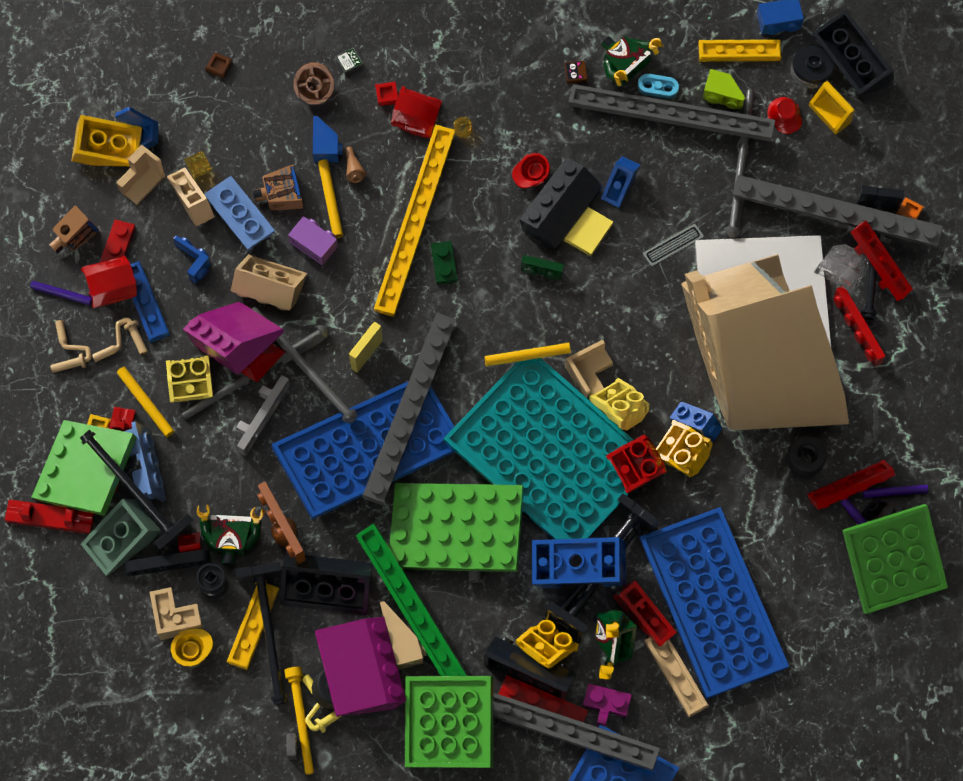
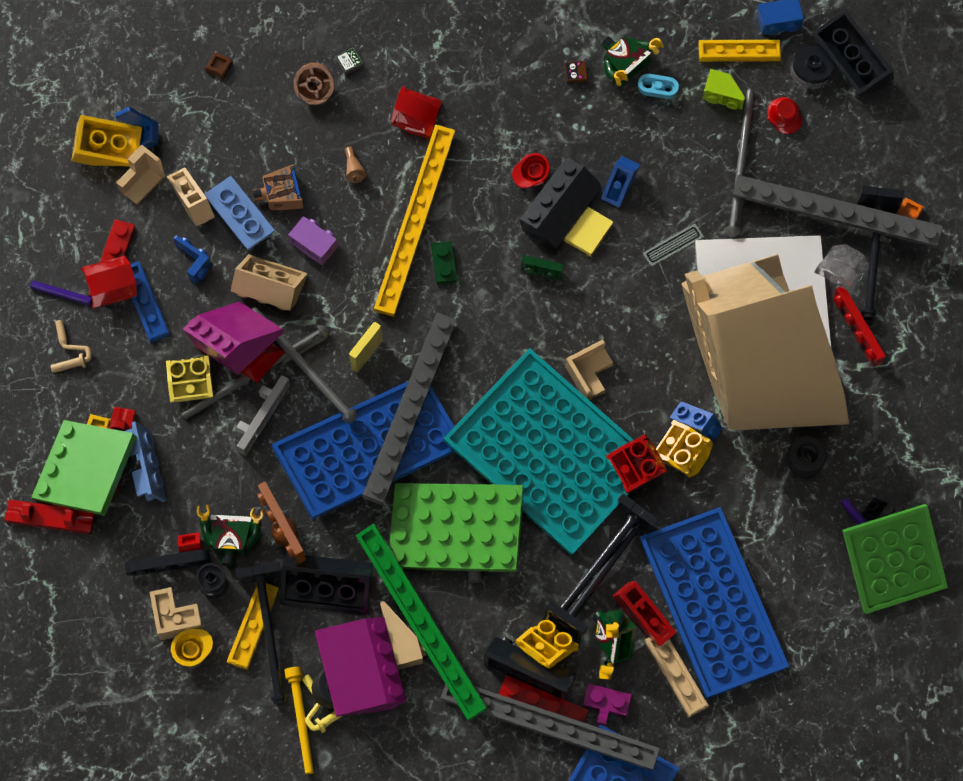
medium nougat torso [49,205,99,254] -> none
black tile [80,429,193,551] -> none
sand green slope [81,499,161,576] -> none
tan piece [92,318,148,362] -> none
yellow piece [117,367,175,438] -> none
clear yellow tile [184,151,212,179] -> none
flat silver tile [286,733,297,760] -> none
blue slope [313,116,343,163] -> none
yellow piece [318,159,343,238] -> none
red plate [375,82,398,106] -> none
bright green plate [405,676,494,768] -> none
clear yellow bush [453,117,472,138] -> none
yellow piece [484,343,571,367] -> none
blue plate [532,537,626,589] -> none
dark grey plate [569,84,775,142] -> none
light yellow slope [589,378,650,430] -> none
red plate [807,460,895,510] -> none
yellow tile [809,81,855,135] -> none
red hinge [850,220,913,302] -> none
dark purple bar [862,485,928,498] -> none

